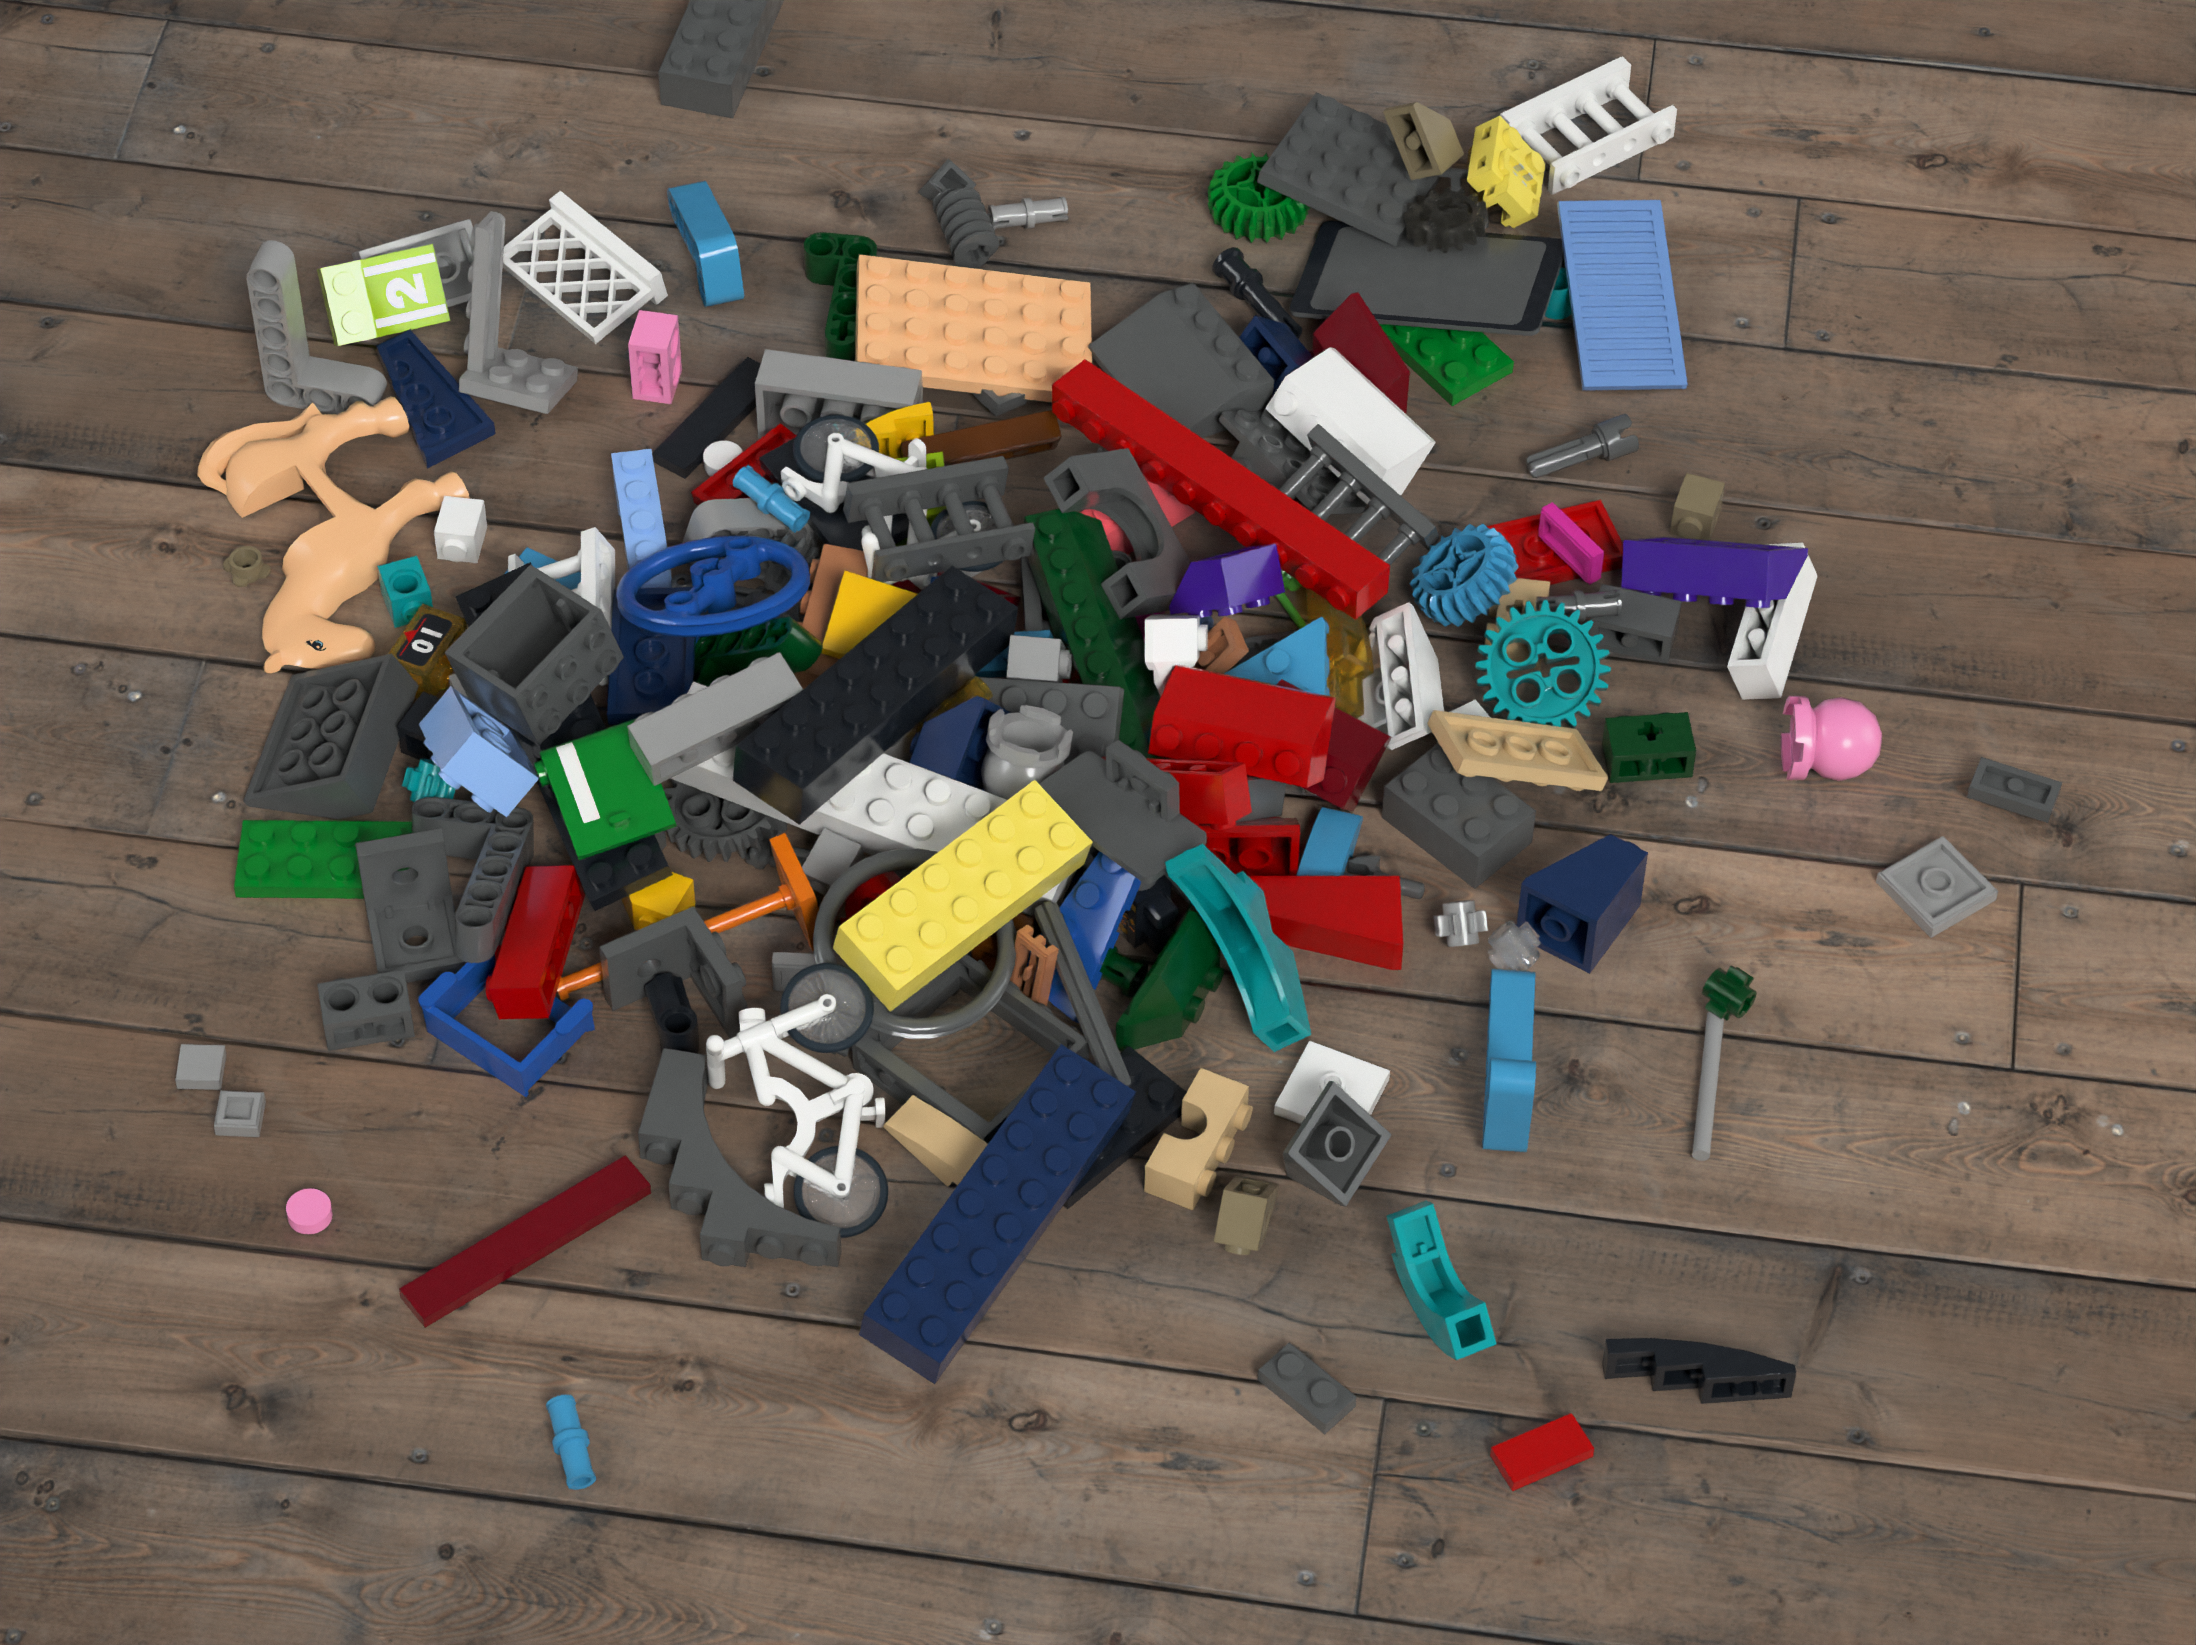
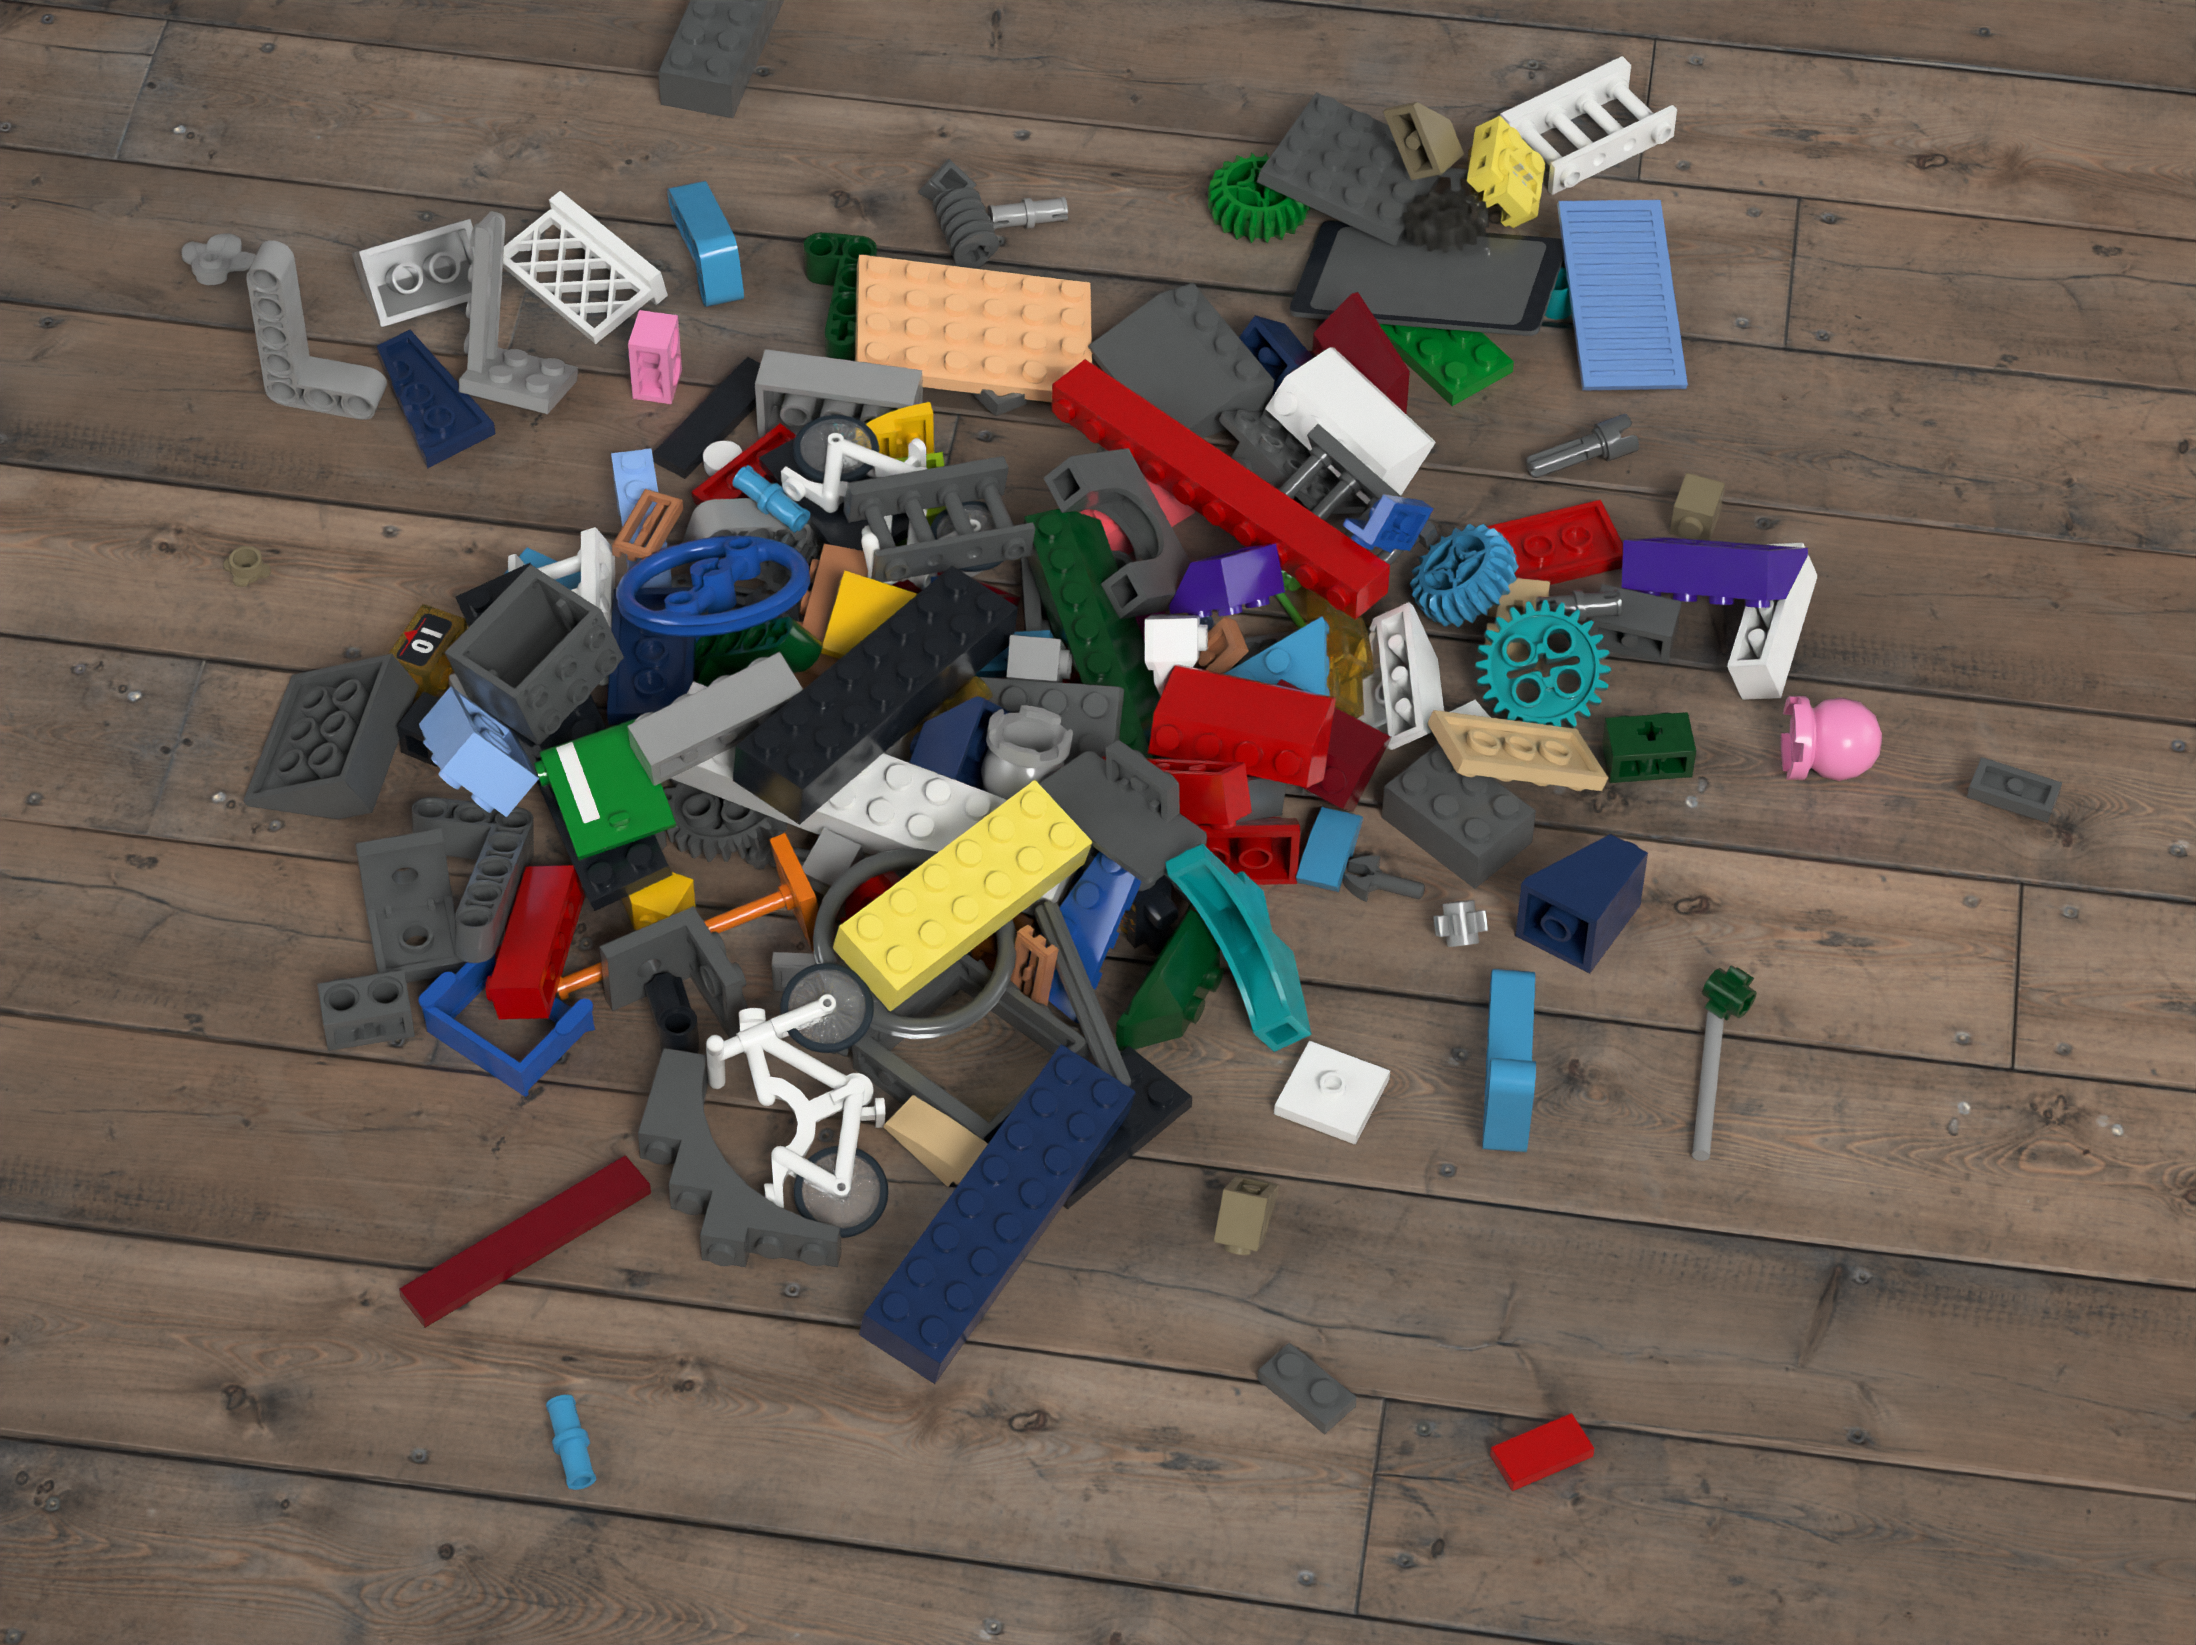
light grey tile [175,1044,227,1090] -> none
light nougat animal [197,396,470,674] -> none
light grey tile [214,1090,266,1137] -> none
green plate [234,820,412,899] -> none
bright pink tile [286,1188,333,1234] -> none
lime slope [317,244,450,346] -> none
teal brick [377,556,434,628] -> none
teal gear [402,758,456,802] -> none
white brick [434,496,487,563] -> none
reddish brown slope [900,410,1062,466] -> none
dark green bush [1100,946,1148,998] -> none
tan arch [1144,1068,1253,1210] -> none
black pin [1212,247,1303,339] -> none
red slope [1249,876,1404,970] -> none
dark grey slope [1283,1081,1392,1206] -> none
teal arch [1386,1200,1497,1360] -> none
clear gear [1487,921,1541,971] -> none
dark pink tile [1538,502,1604,585] -> none
black slope [1602,1338,1796,1404] -> none
light grey tile [1876,836,1998,938] -> none
none -> light grey plate [182,233,256,285]
none -> nougat tile [612,489,683,562]
none -> blue bracket [1343,494,1434,553]

